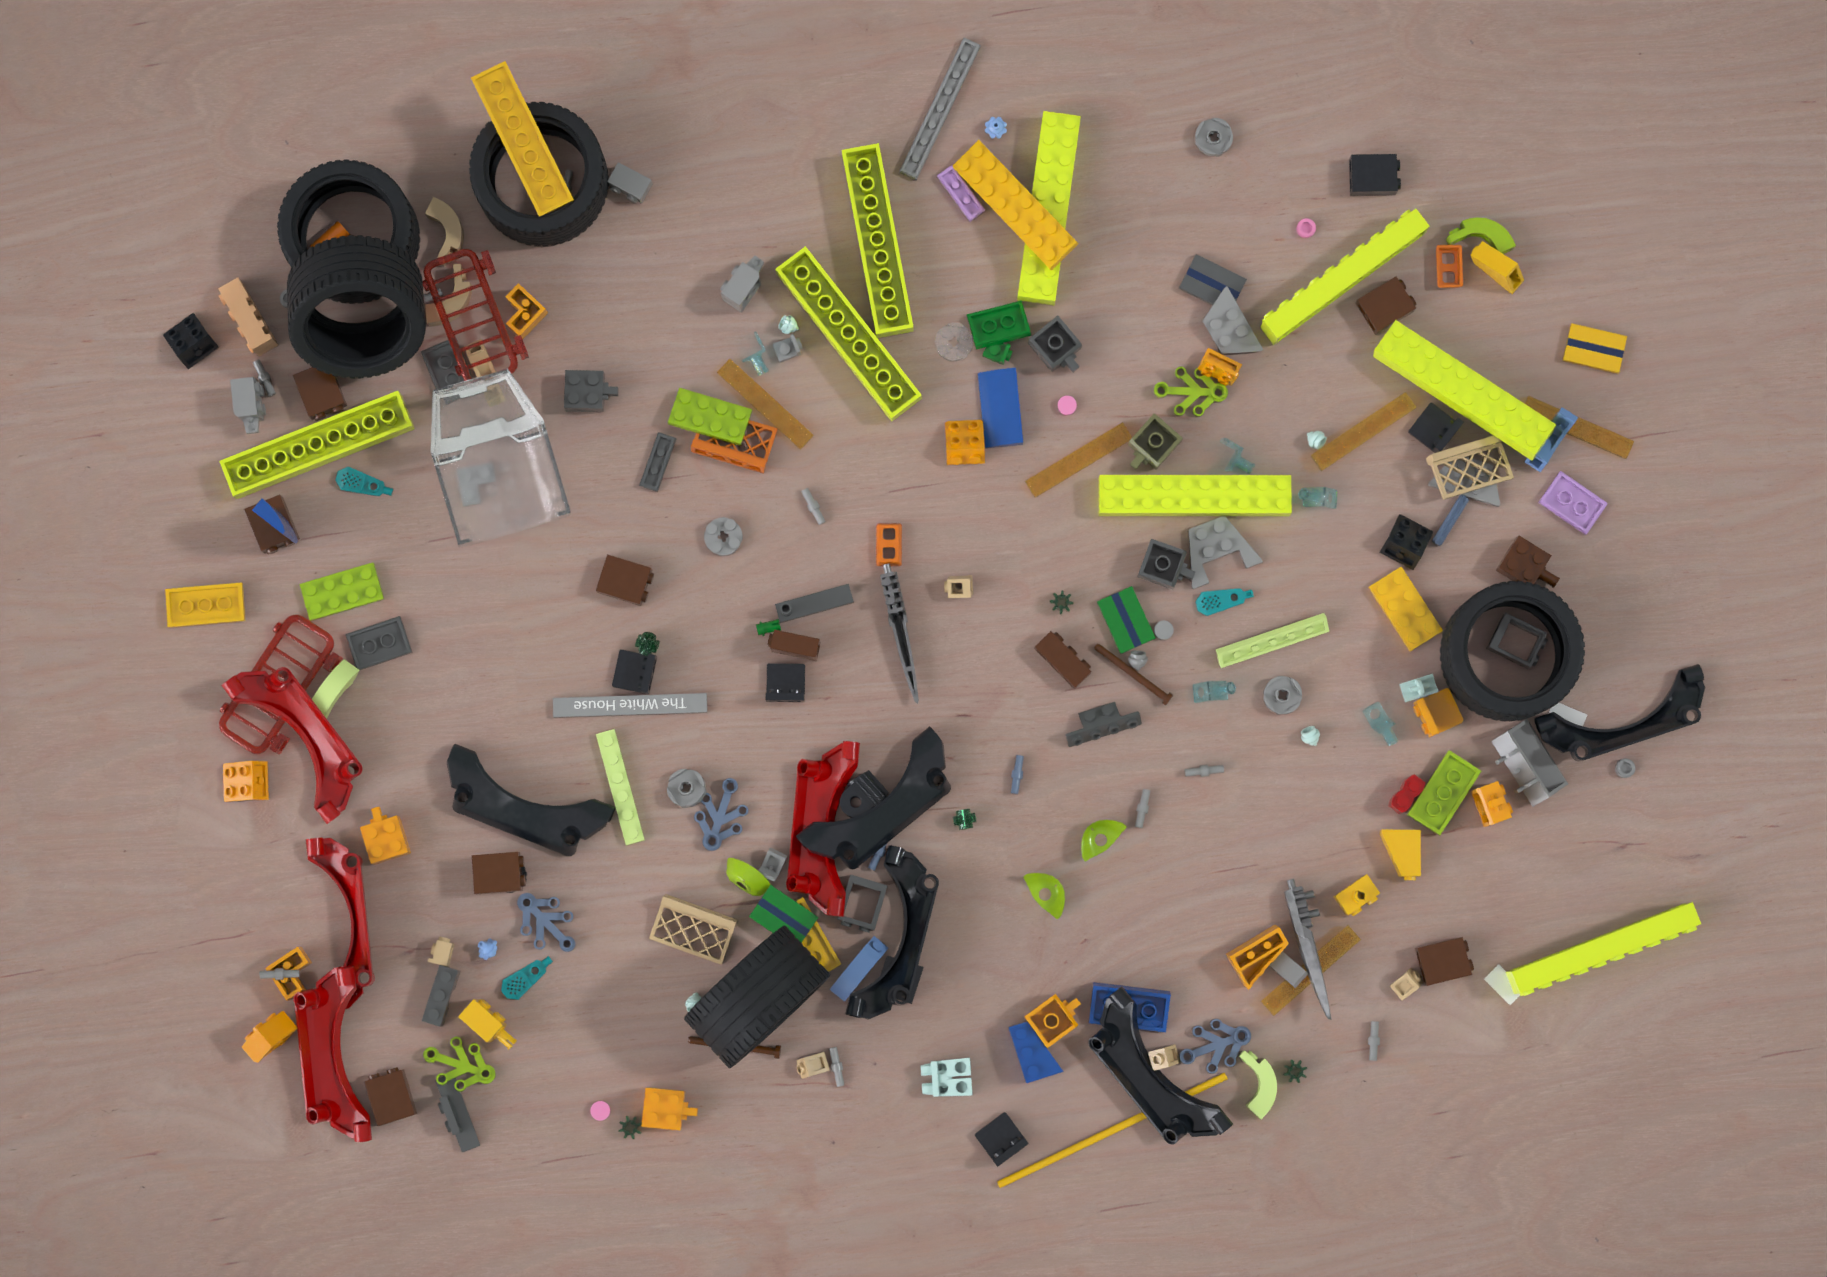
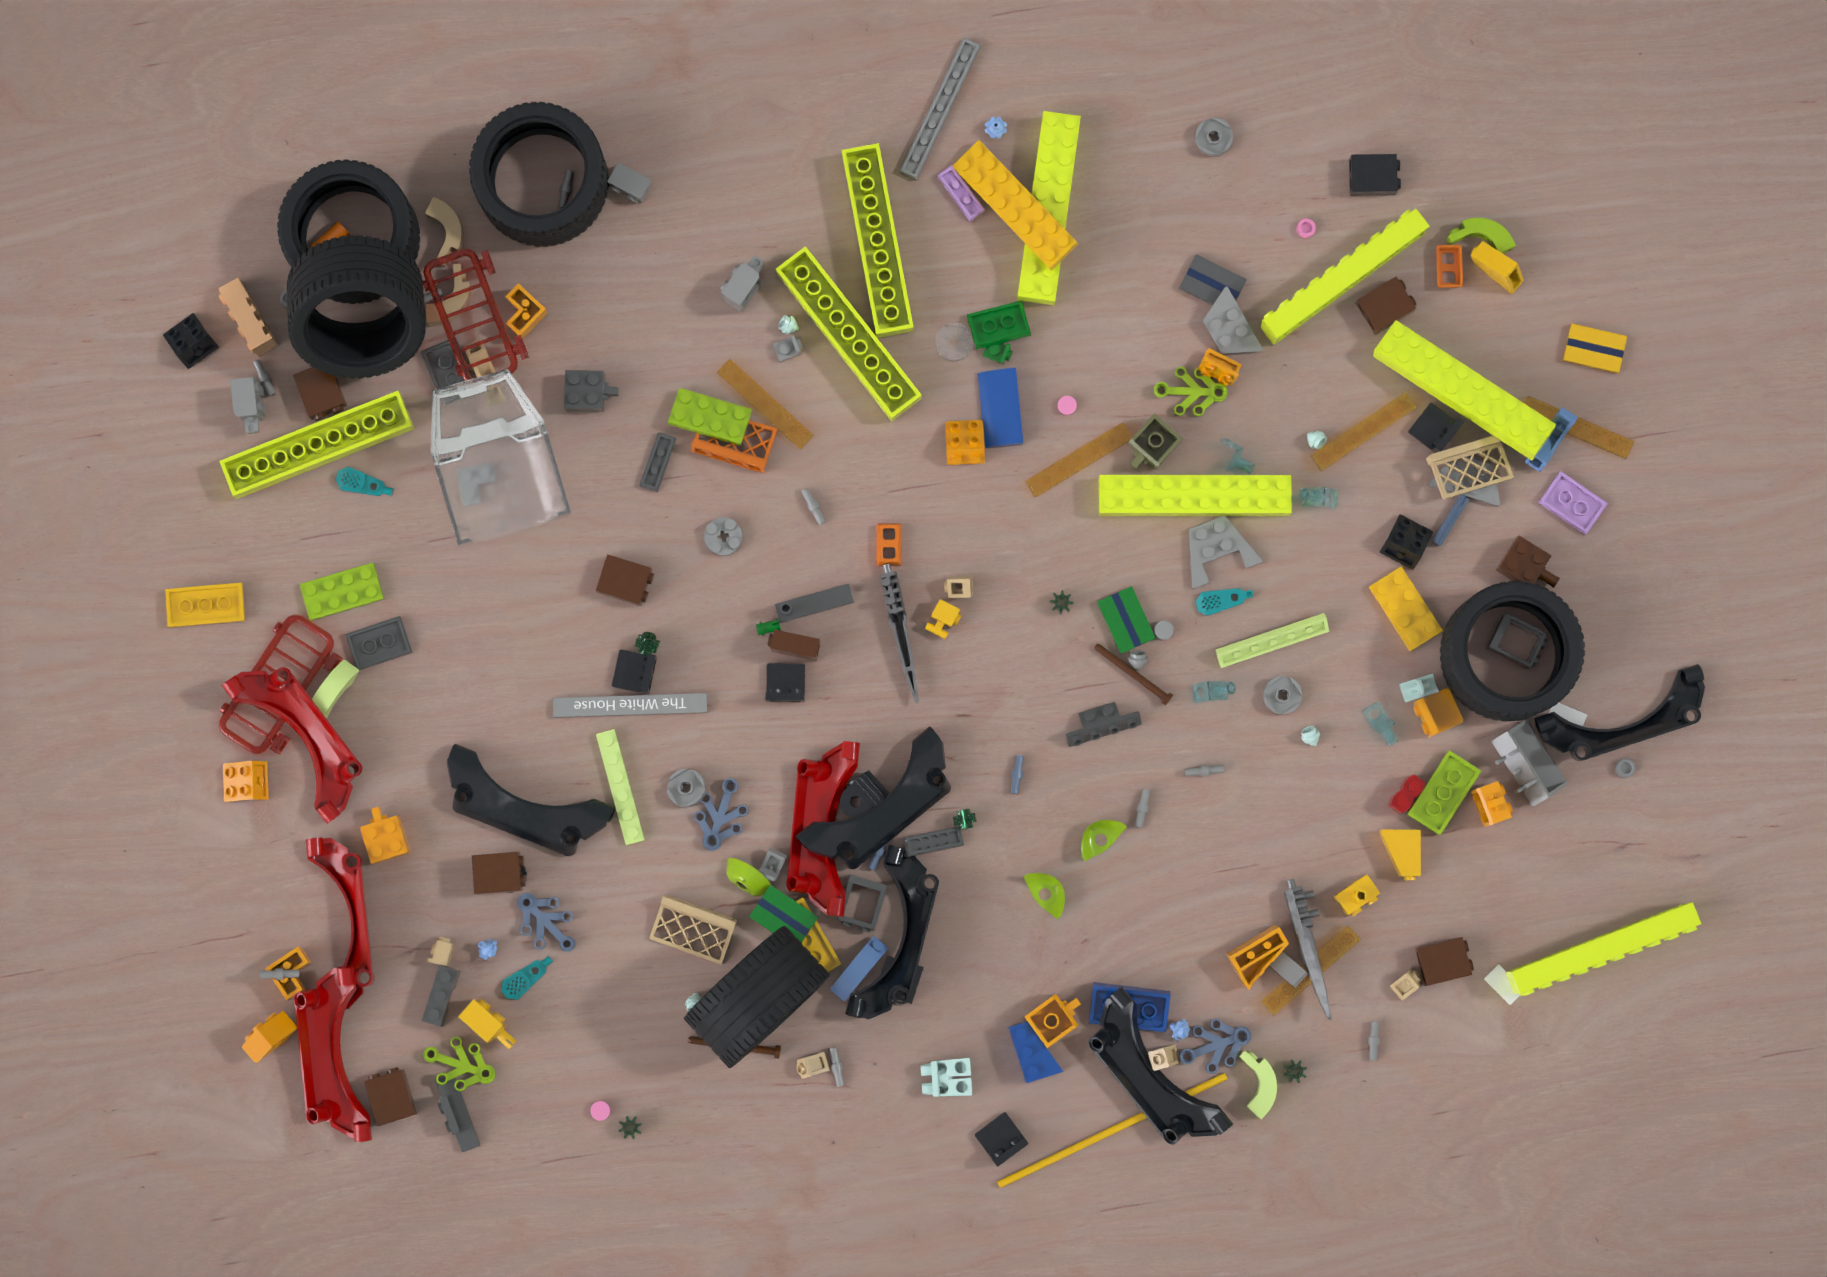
reddish brown brick [244,494,300,554] -> none
blue slope [252,498,298,544] -> none
yellow plate [471,61,574,217] -> none
light orange hinge [641,1087,698,1131] -> none
clear light blue bracket [742,331,769,376] -> none
dark grey hinge [1028,316,1082,373] -> none
reddish brown brick [1034,631,1092,689] -> none
dark grey hinge [1137,539,1195,590] -> none
none -> dark grey plate [904,826,964,857]
none -> yellow brick [925,599,962,639]
none -> light blue plant [1169,1019,1190,1041]

